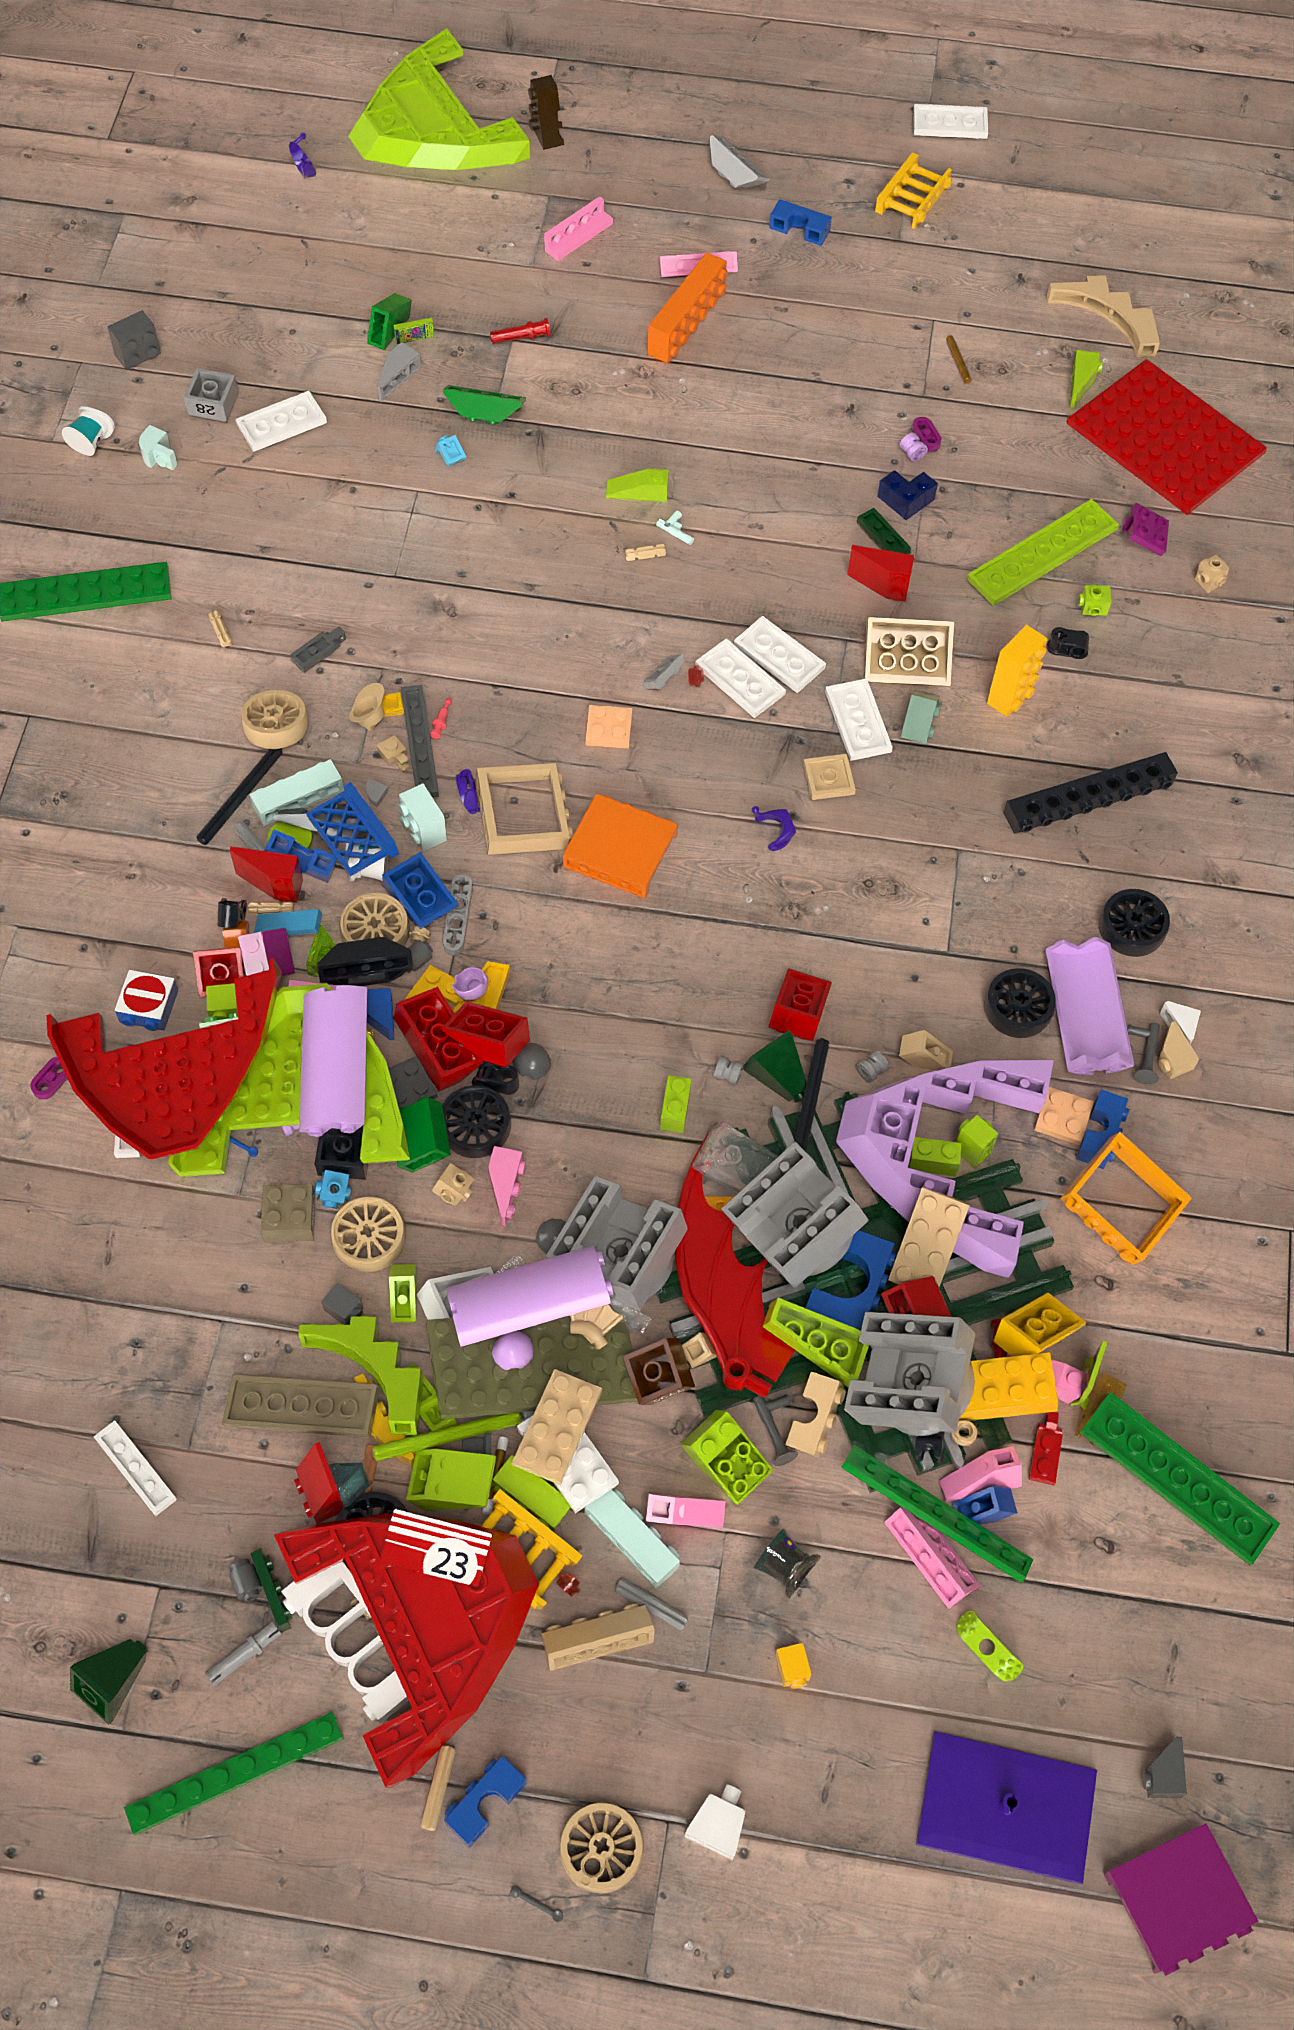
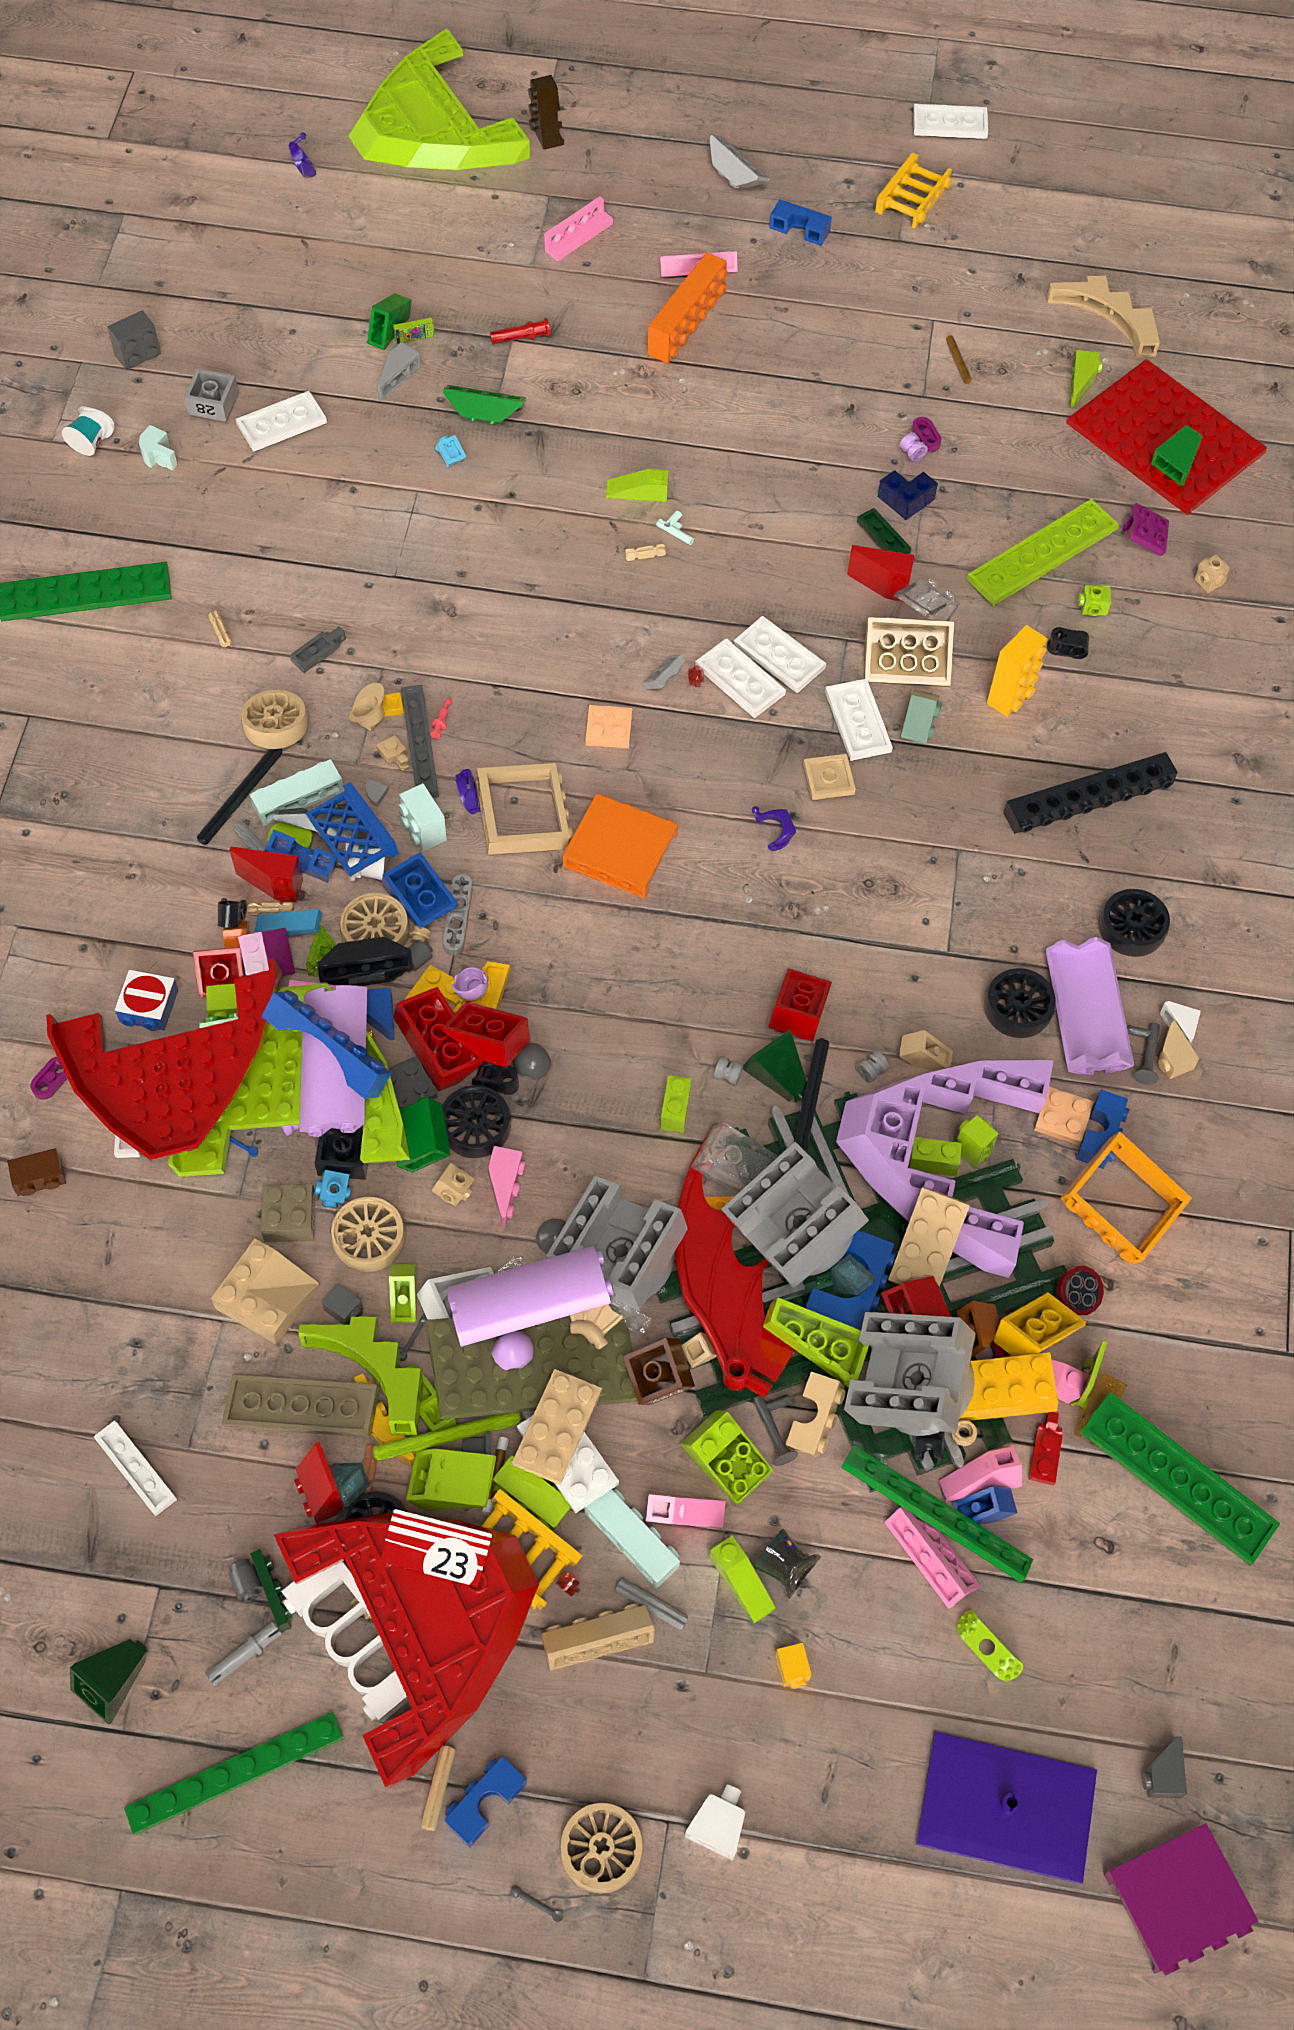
none -> reddish brown brick [7,1148,66,1196]
none -> tan slope [211,1238,320,1345]
none -> blue arch [261,990,391,1099]
none -> dark grey hinge [400,1314,428,1361]
none -> lime slope [709,1535,776,1624]
none -> clear light blue slope [831,1254,876,1295]
none -> clear slope [895,578,960,621]
none -> dark orange slope [957,1301,1000,1358]
none -> tile [1057,1266,1104,1316]
none -> green slope [1151,425,1202,486]

